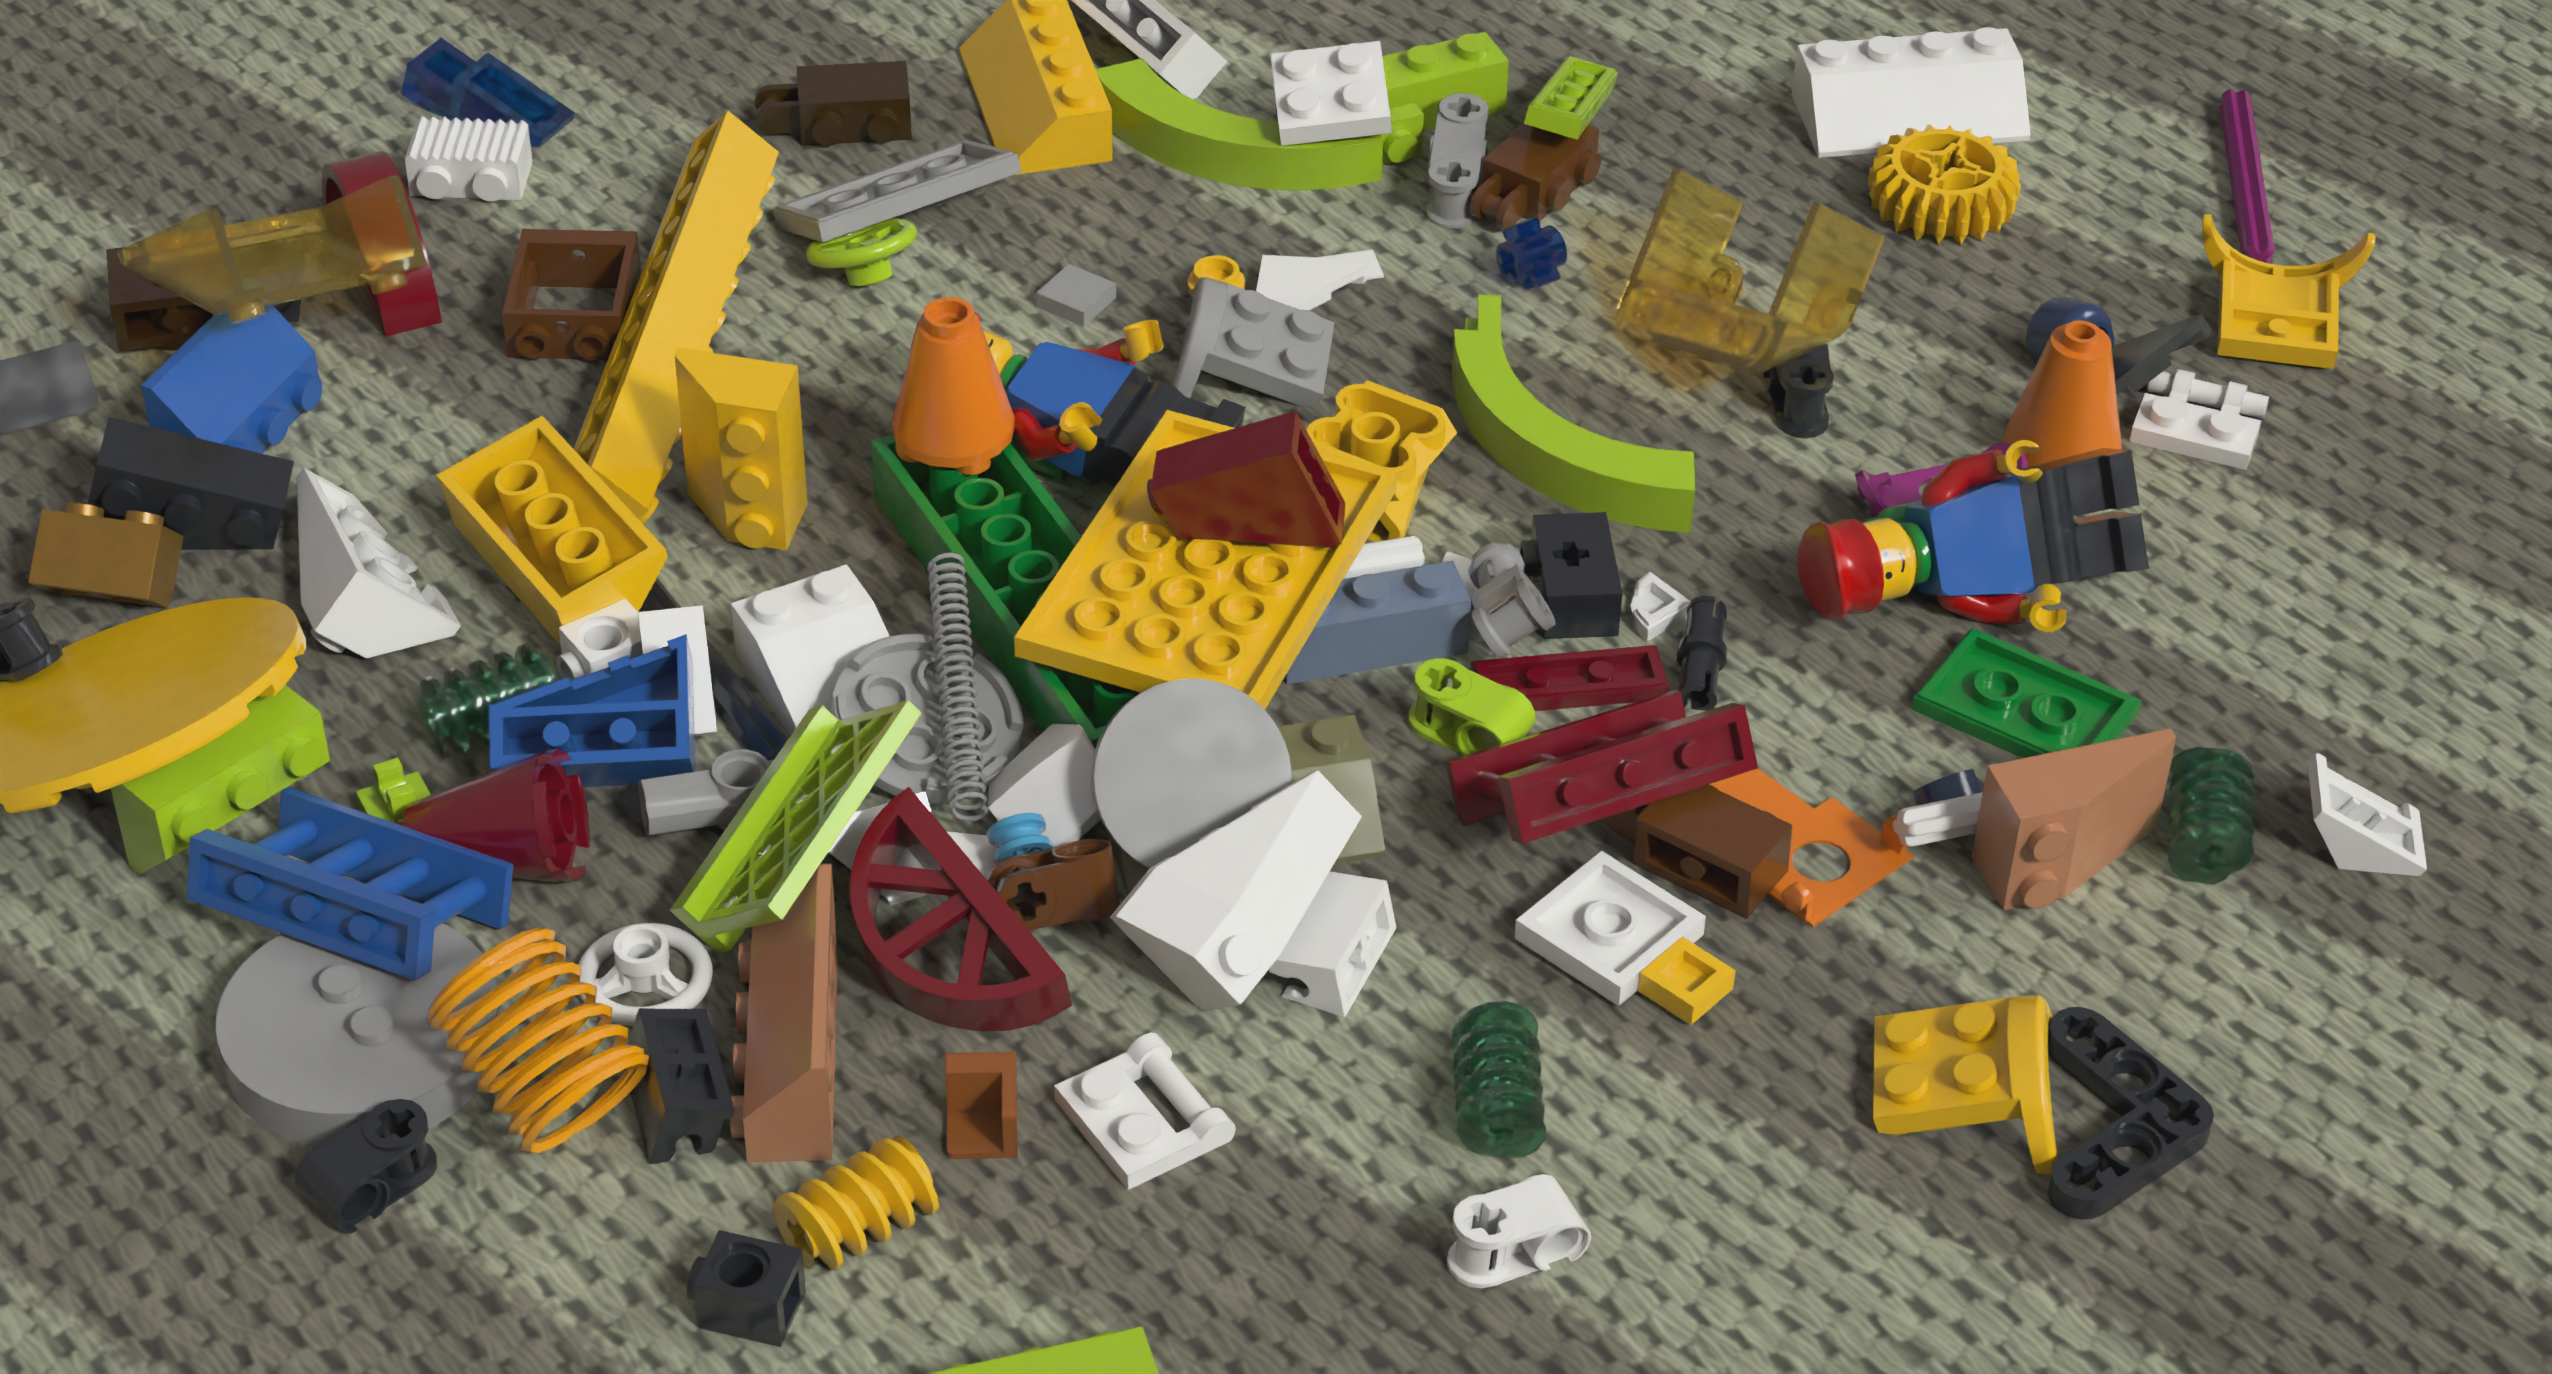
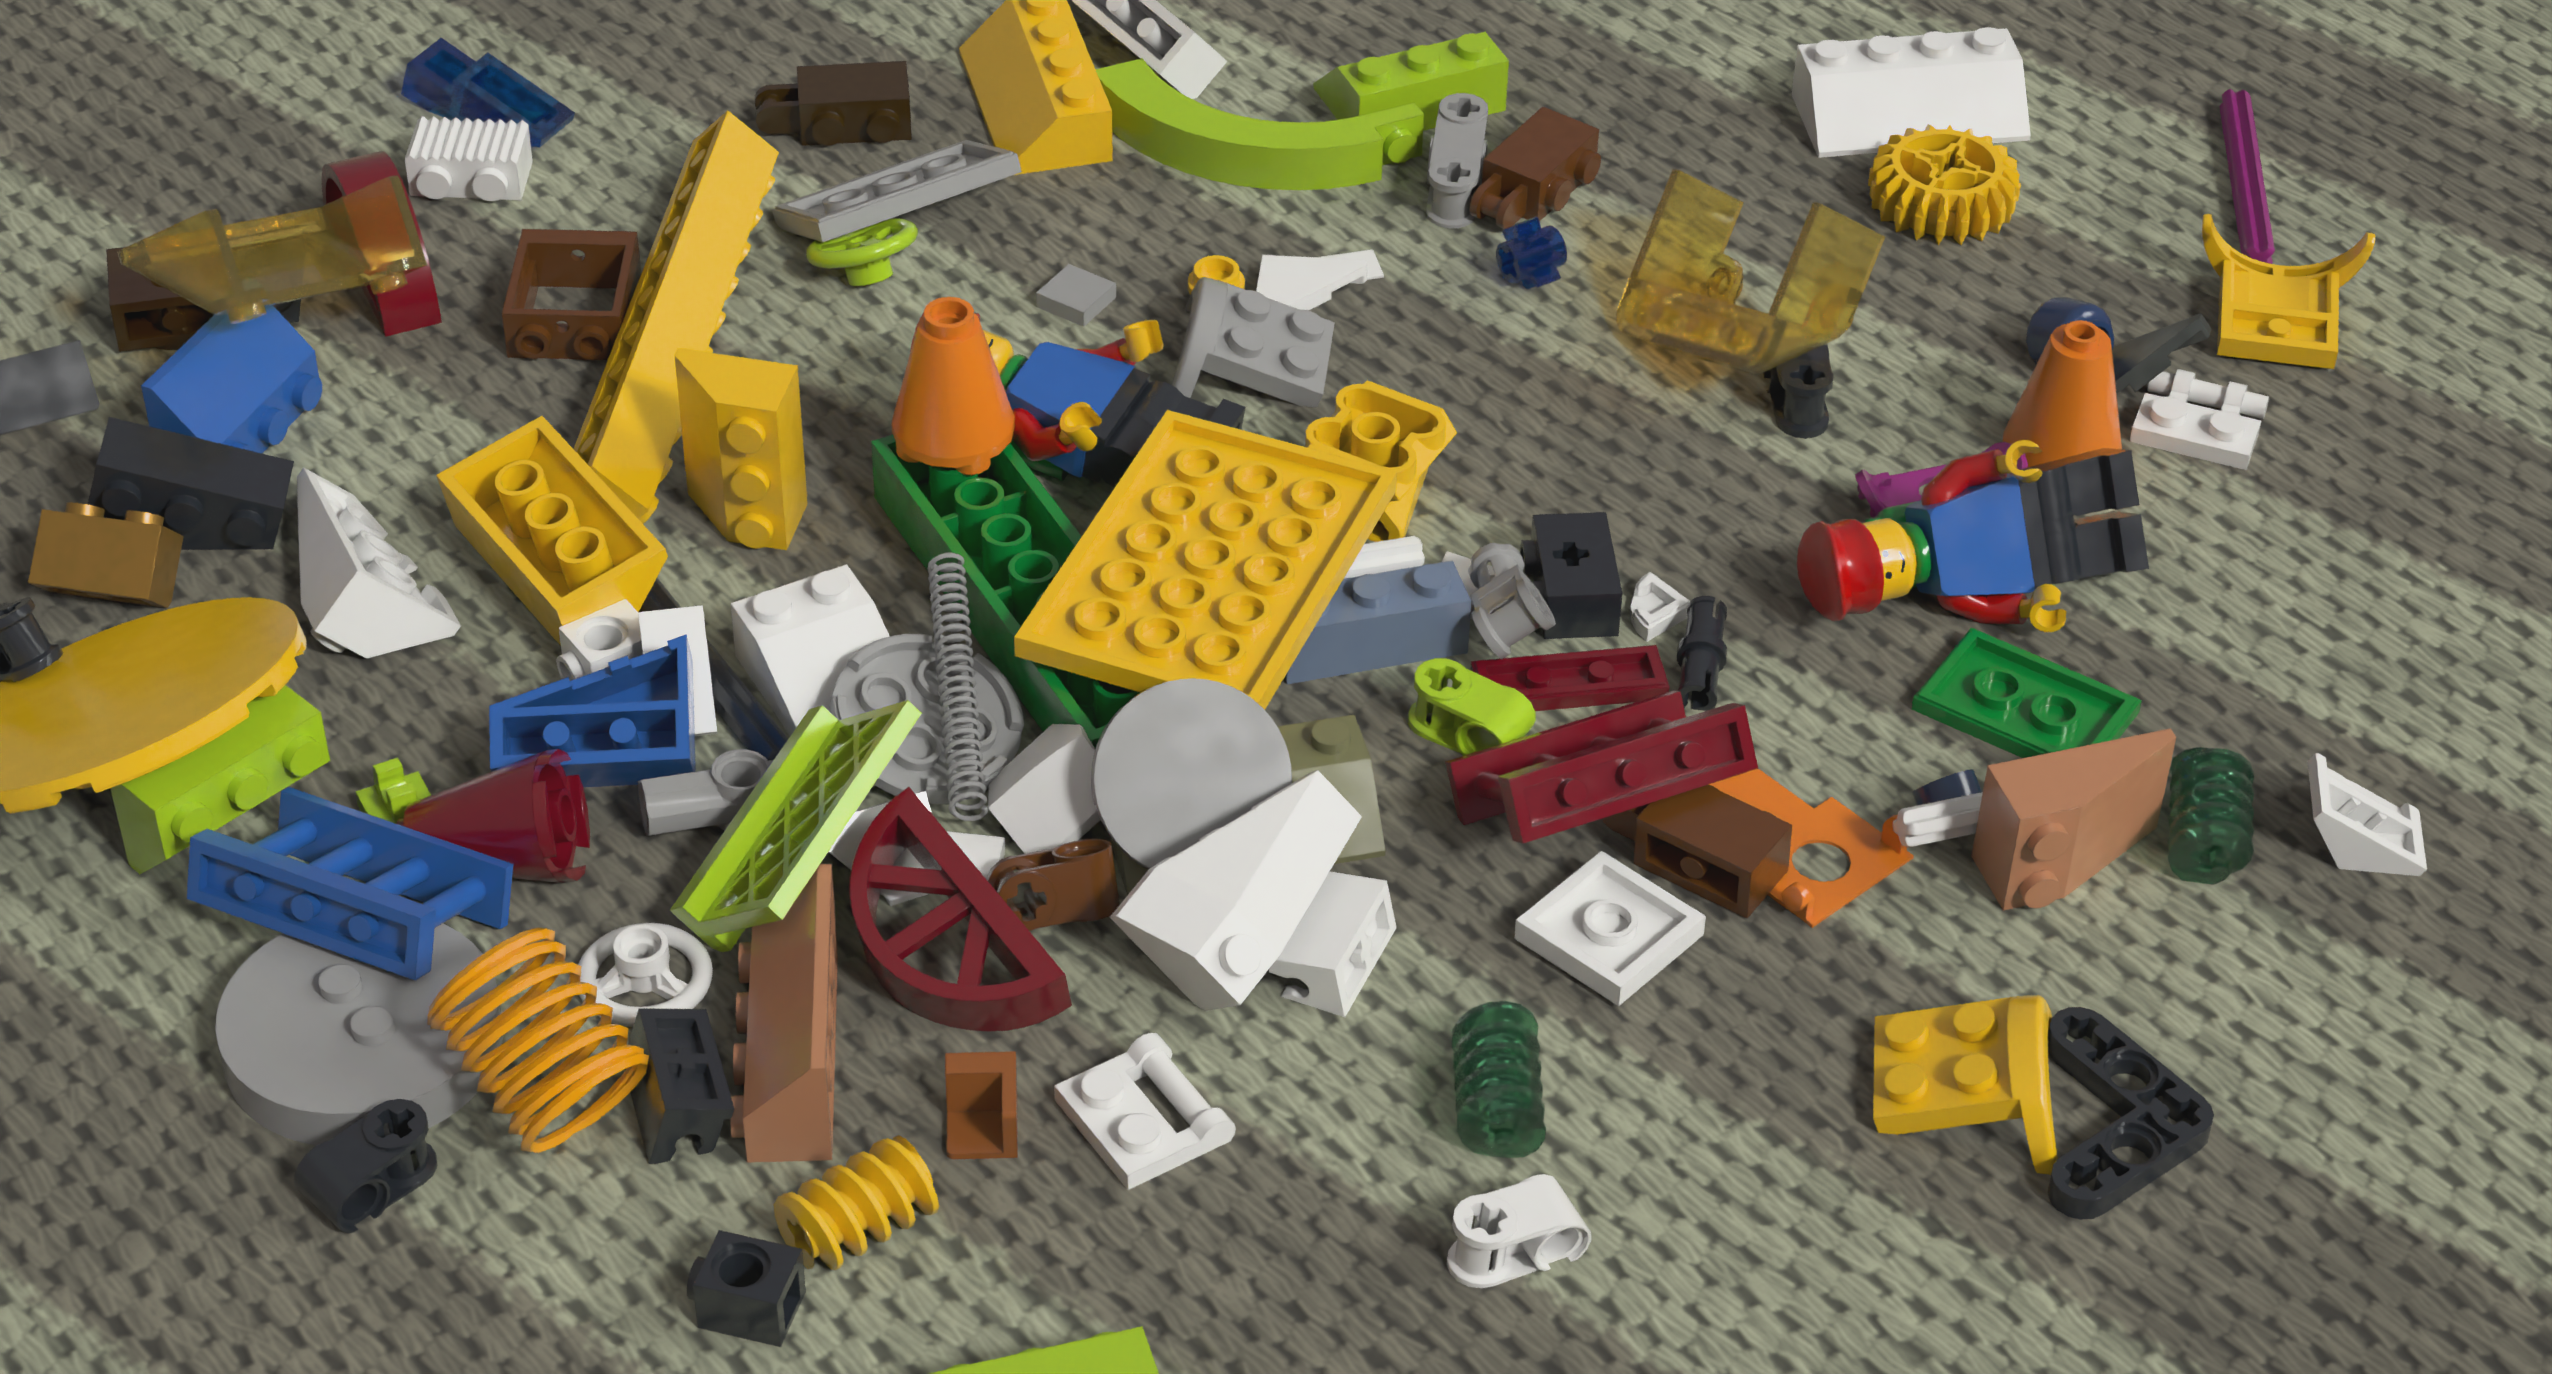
clear green piece [418,643,559,758] -> none
dark azure bush [987,813,1053,864] -> none
dark red slope [1147,411,1346,548] -> none
white plate [1270,41,1392,146] -> none
lime arch [1452,294,1695,533] -> none
lime tile [1524,56,1618,140] -> none
yellow plate [1638,937,1736,1025] -> none

